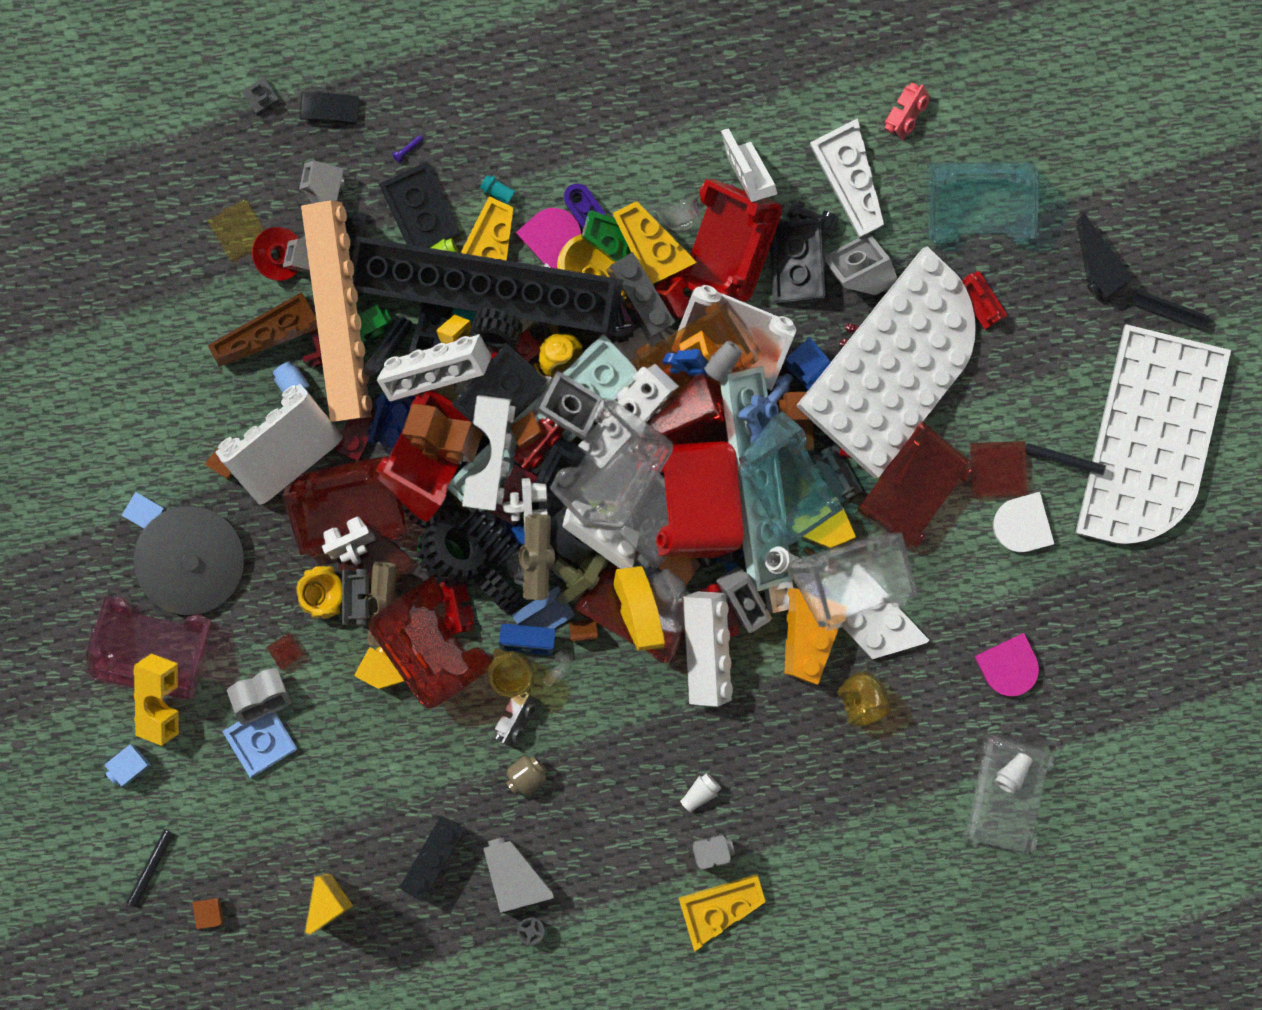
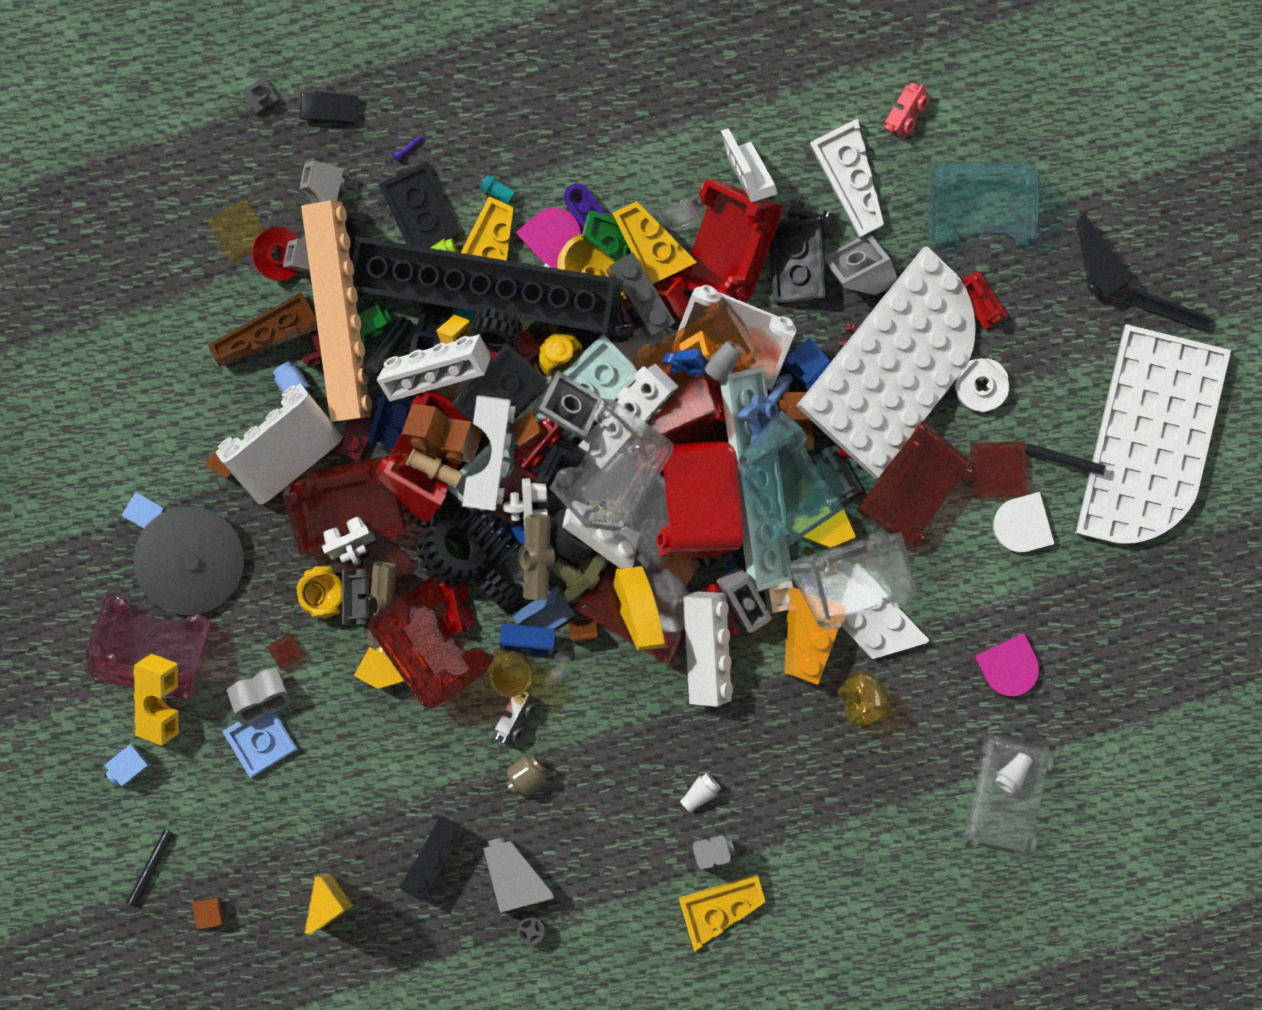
white cone [764,547,801,574] -> none
none -> tan pin [405,449,463,488]
none -> white plate [954,358,1009,413]

